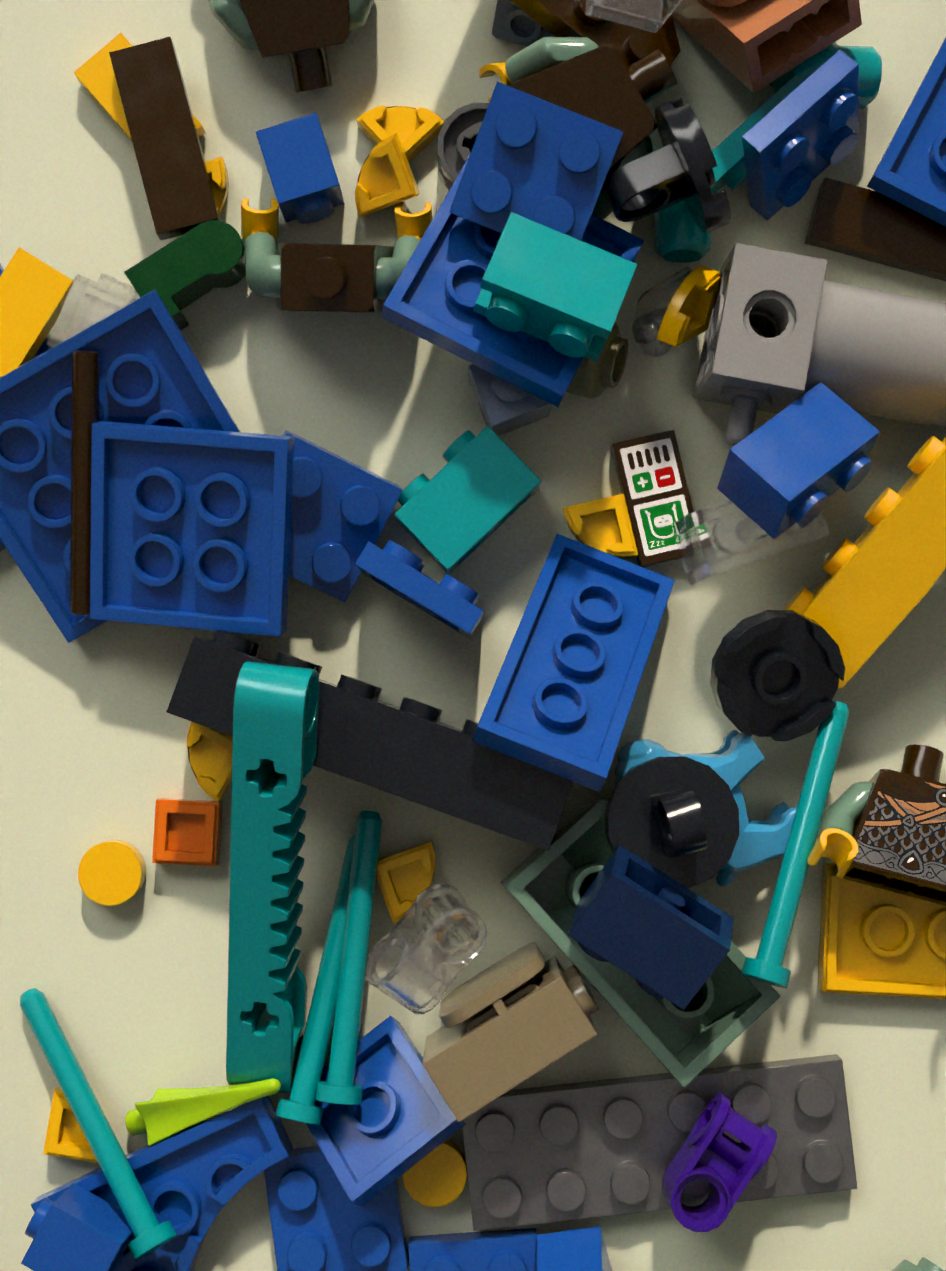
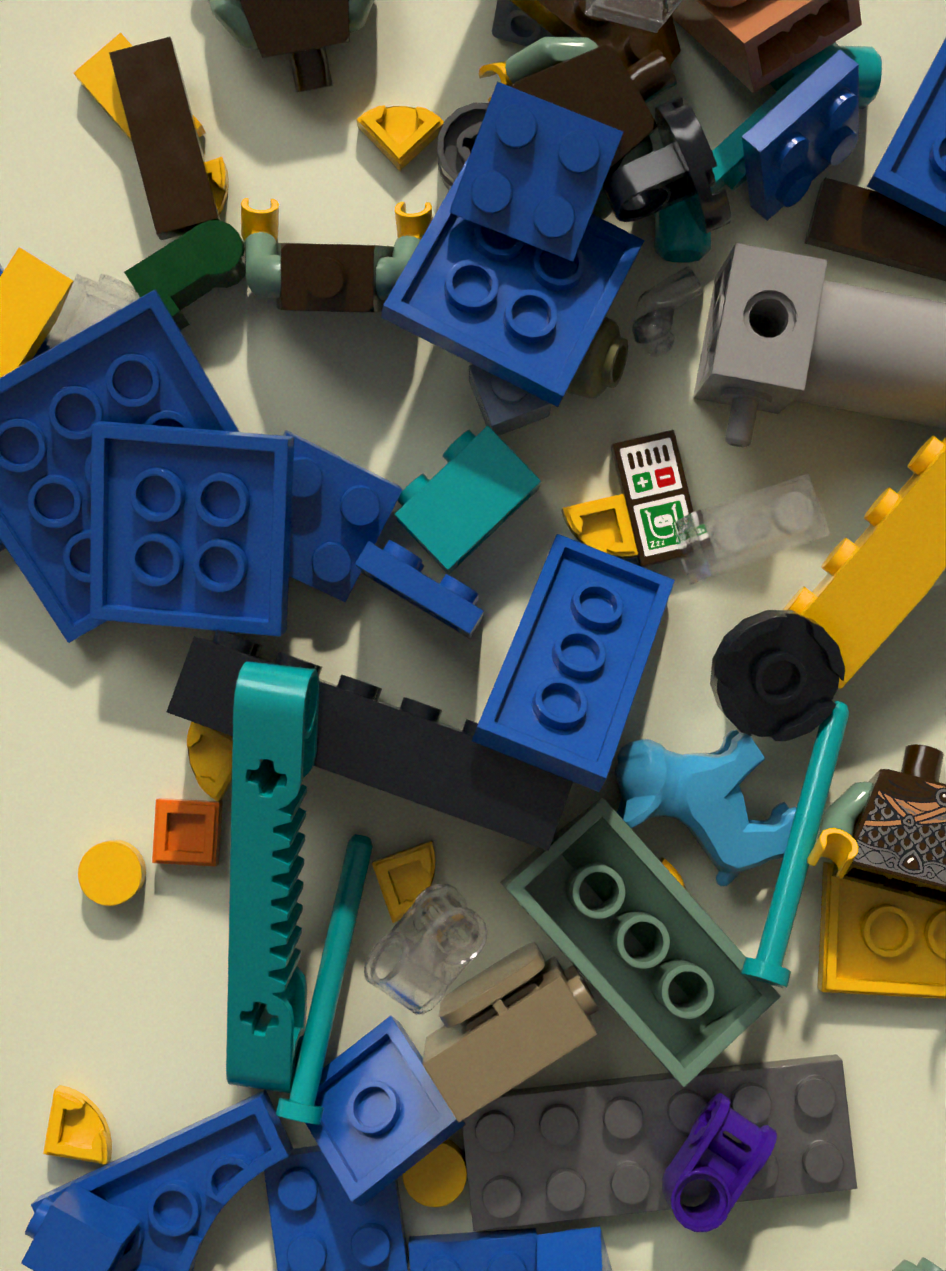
teal bar [20,988,177,1261] -> none
dark brown bar [70,350,99,615] -> none
lime piece [125,1078,281,1147] -> none
blue brick [256,113,345,224] -> none
teal bar [315,811,382,1105] -> none
yellow tile [355,133,420,218] -> none
teal brick [473,212,638,362] -> none
dark blue brick [568,845,734,1010] -> none
black tile [605,756,739,889] -> none
yellow tile [657,265,721,347] -> none
blue brick [717,382,880,540] -> none

